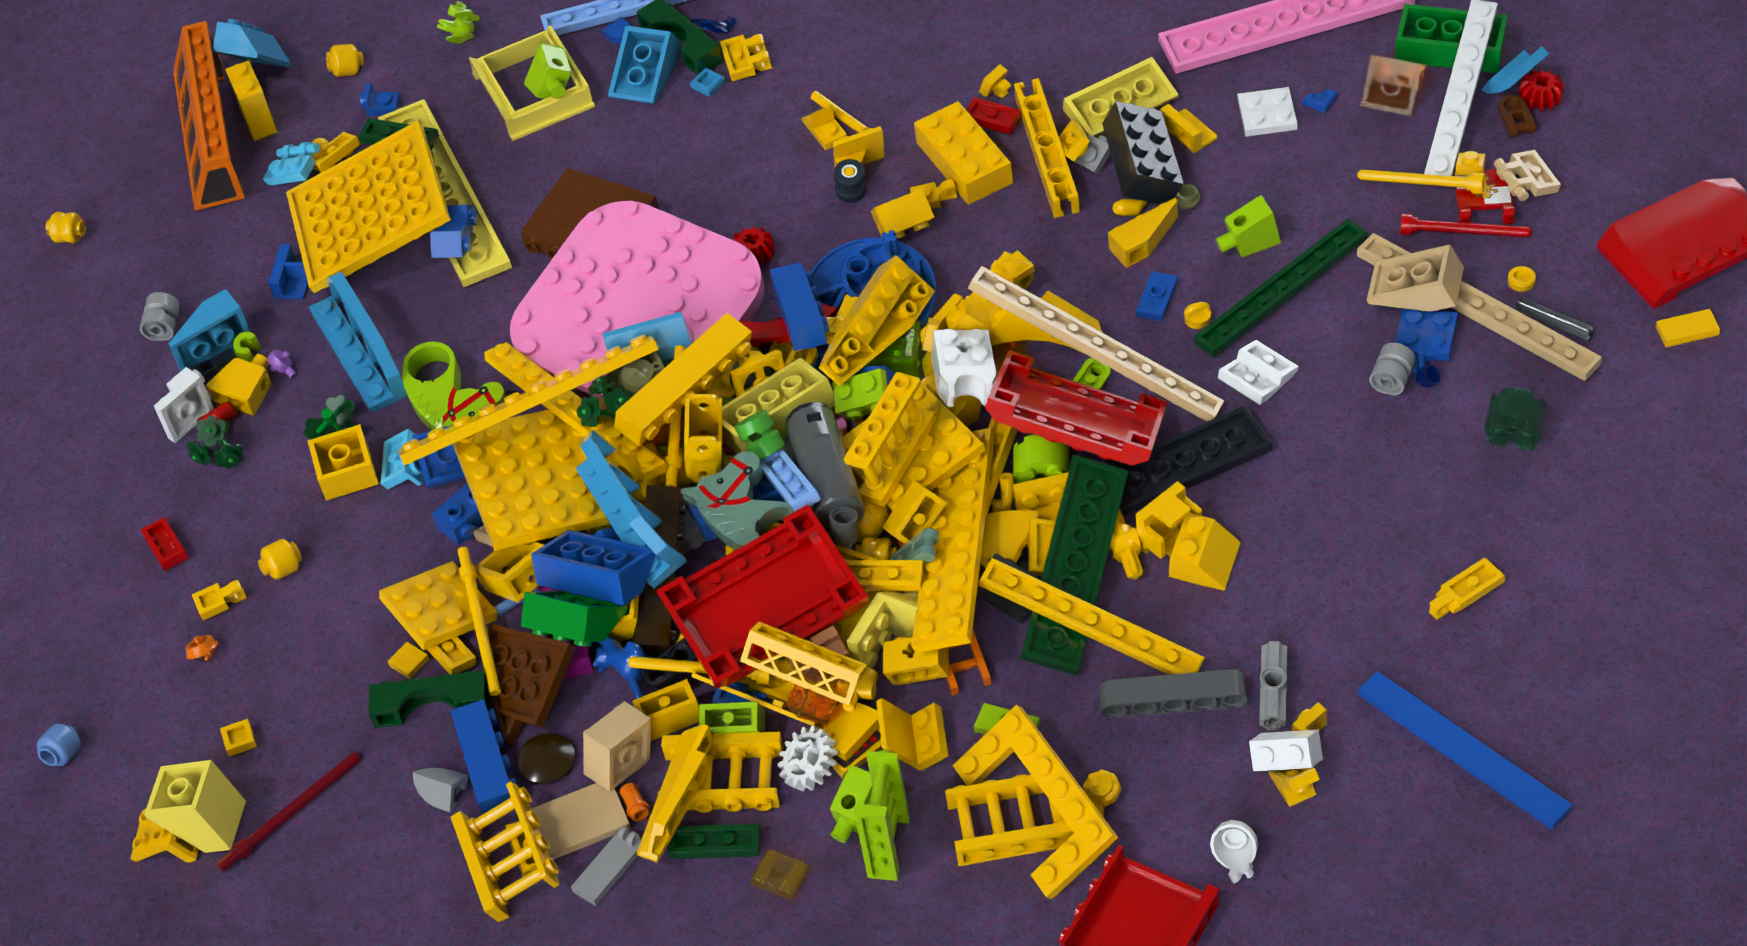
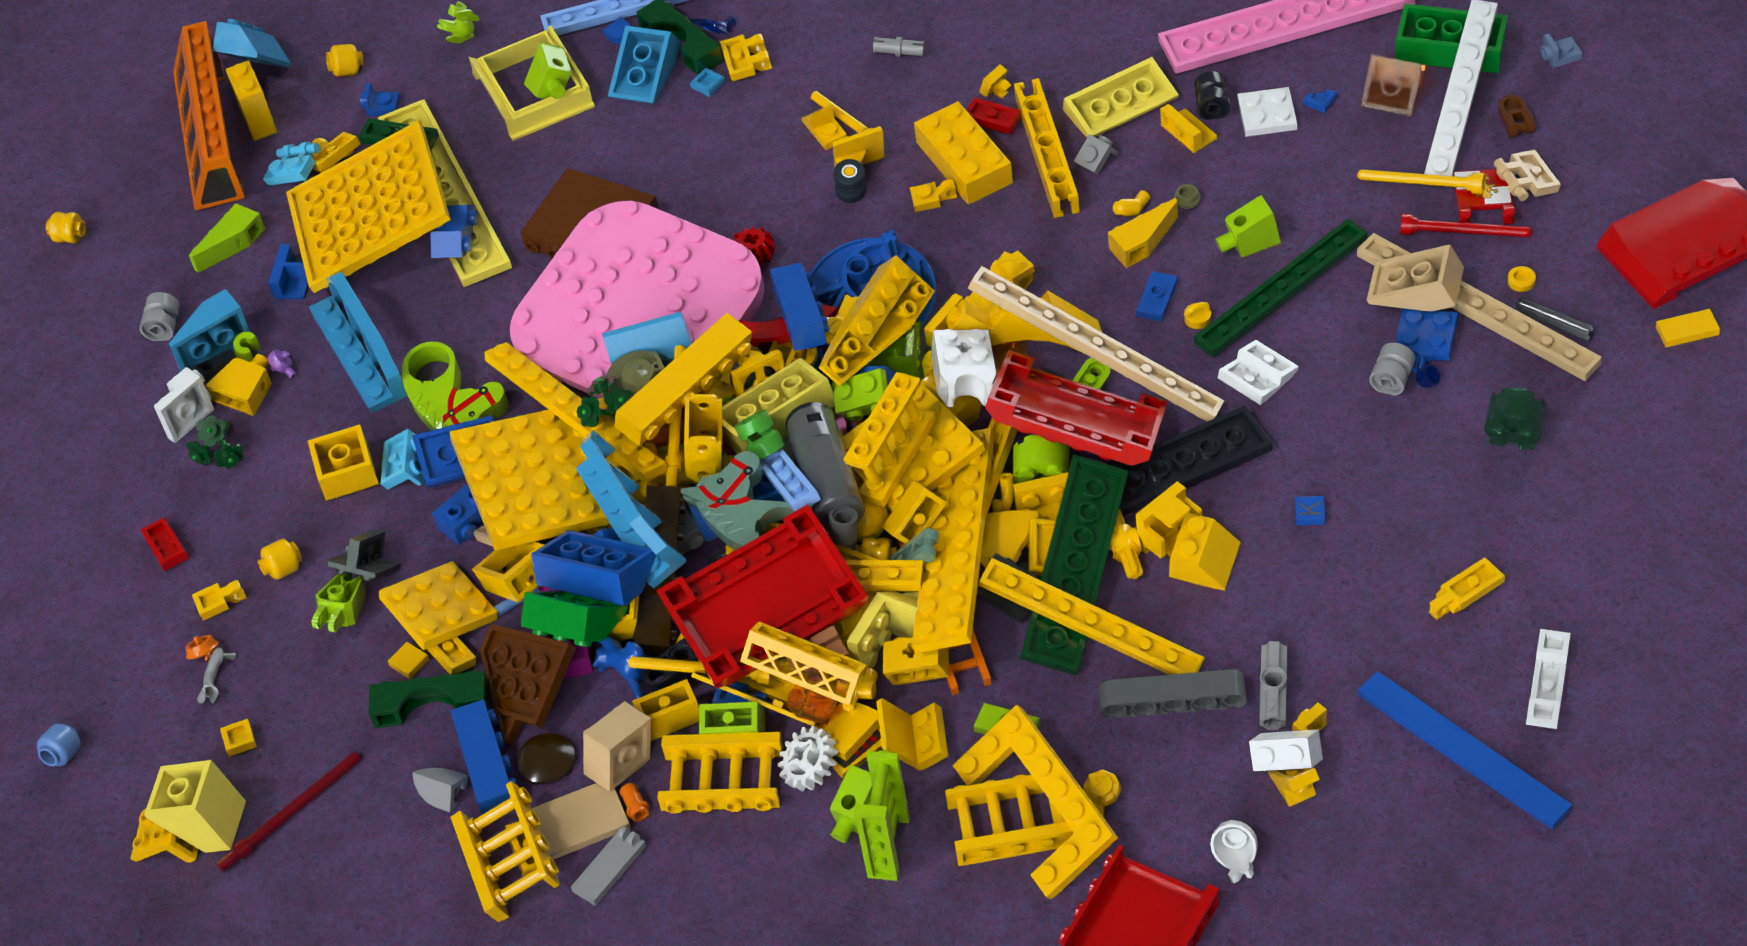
red arm [197,402,237,422] -> none
dark green plant [304,394,356,440] -> none
yellow plate [398,335,659,466] -> none
yellow bar [458,547,501,696] -> none
yellow wedge [637,724,713,863] -> none
dark green plate [667,824,761,859] -> none
clear yellow piece [750,850,809,900] -> none
yellow brick [870,188,935,239] -> none
yellow tile [920,318,939,352] -> none
yellow plate [1059,120,1090,161] -> none
black brick [1102,101,1184,204] -> none
yellow plate [1456,151,1486,176] -> none
dark azure slope [1481,46,1549,94] -> none
red gear [1518,68,1564,112] -> none
none -> lime slope [189,203,265,272]
none -> light grey piece [197,647,236,704]
none -> lime hinge [312,574,366,632]
none -> pearl dark grey bracket [326,529,401,581]
none -> light grey pin [873,37,925,57]
none -> black wheel [1194,71,1230,120]
none -> blue tile [1295,496,1325,525]
none -> white slope [1526,629,1571,729]
none -> sand blue bracket [1540,34,1583,68]

